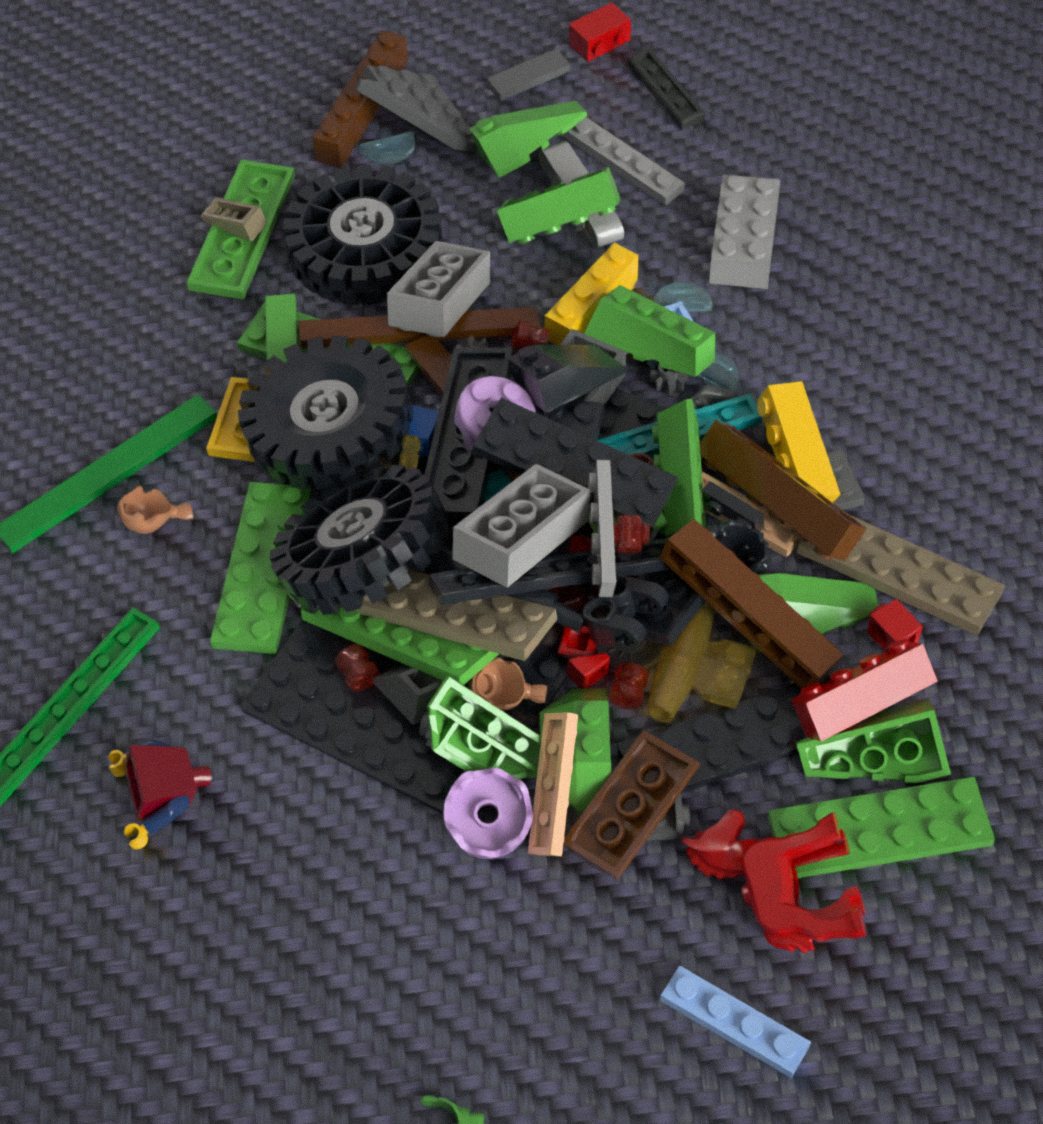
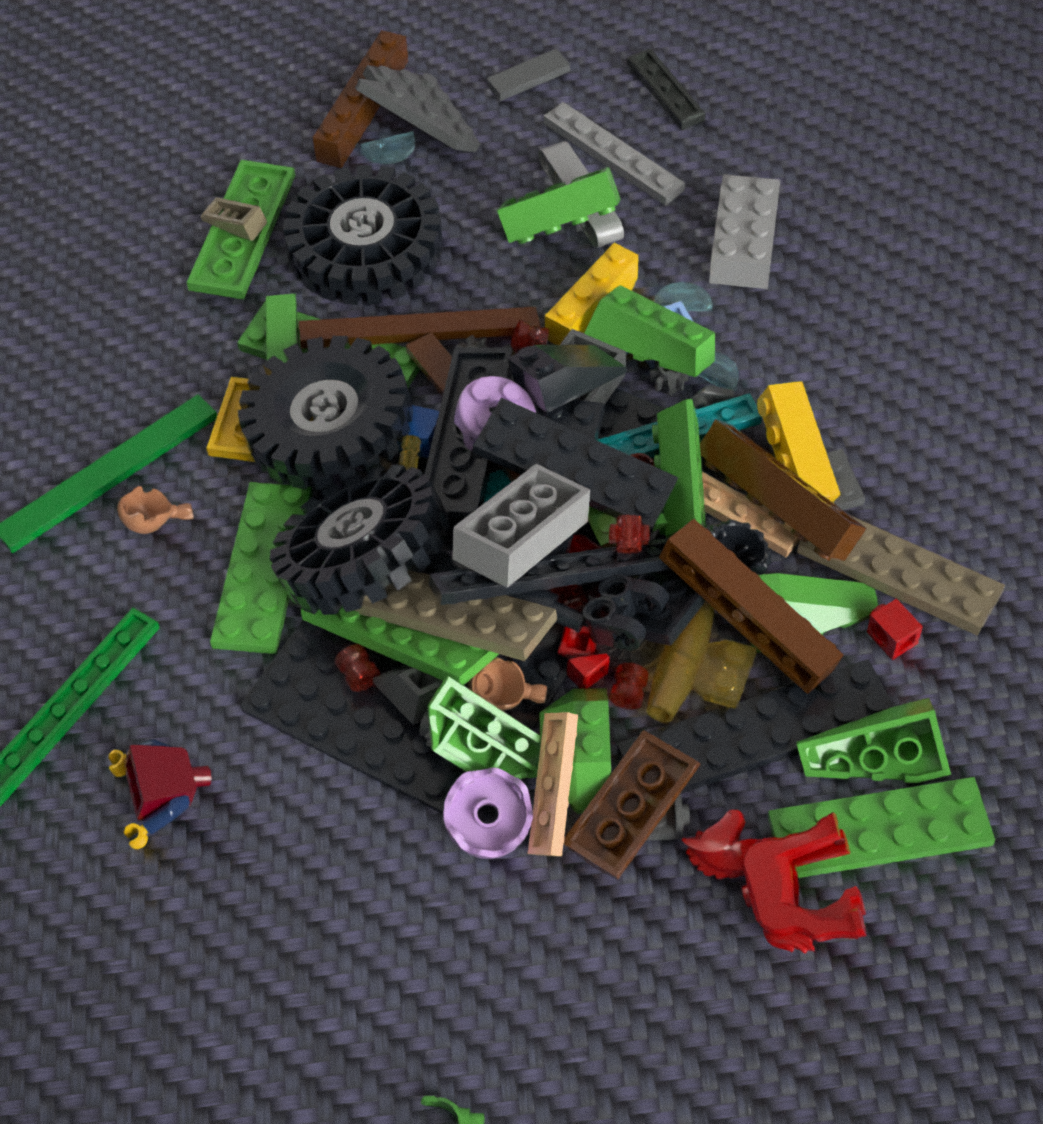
light grey brick [387,241,490,337] -> none
bright green wedge [469,101,588,178] -> none
red brick [569,2,631,62] -> none
light grey plate [588,460,616,597] -> none
light blue plate [660,966,811,1078] -> none
black plate [702,480,765,532] -> none
brick [791,639,938,741] -> none

